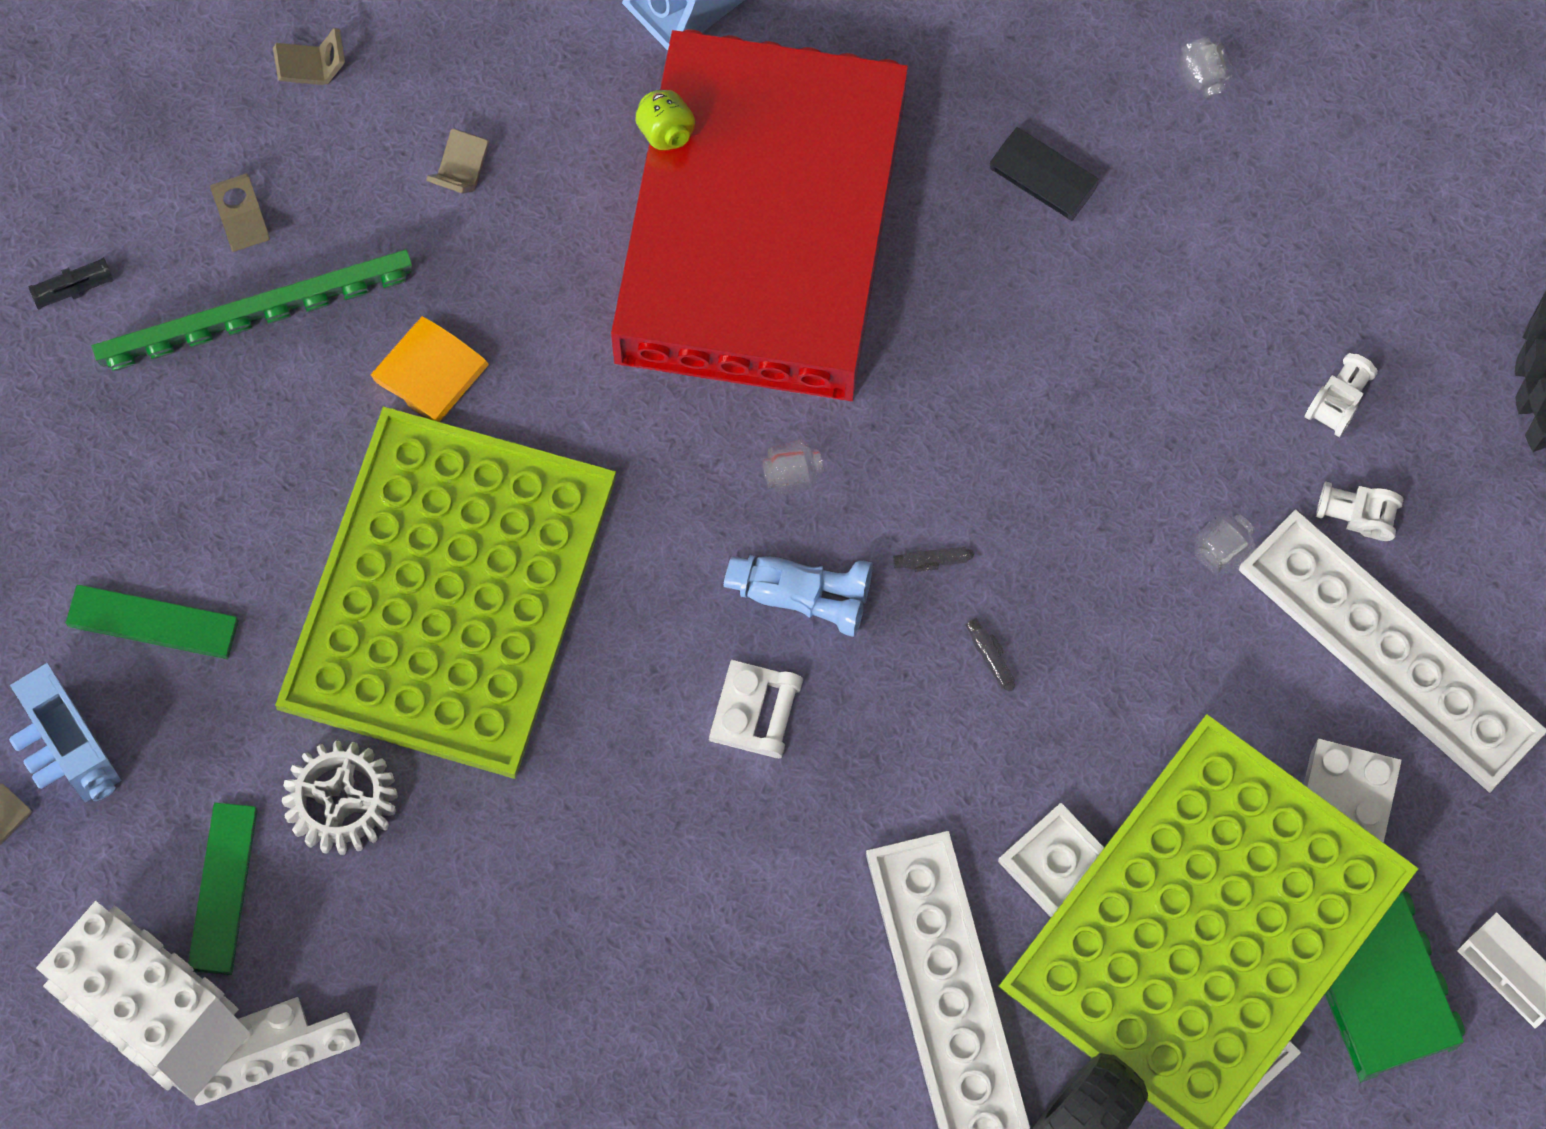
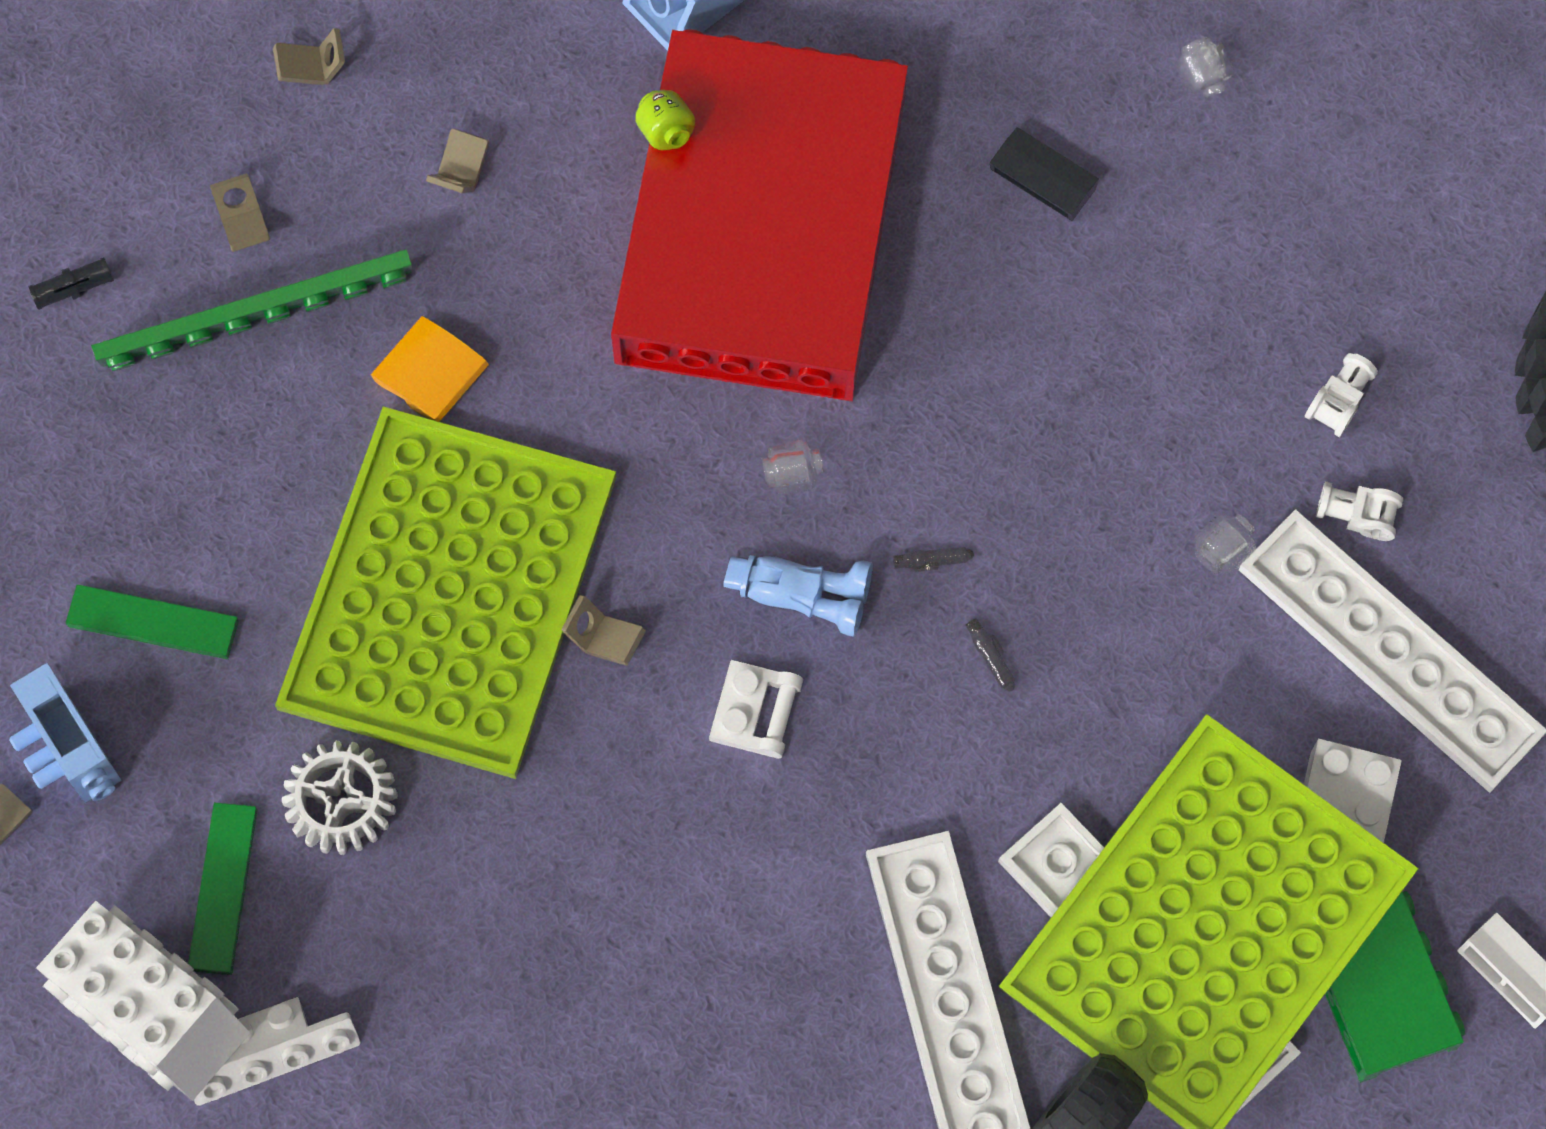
none -> dark tan bracket [561,595,646,666]

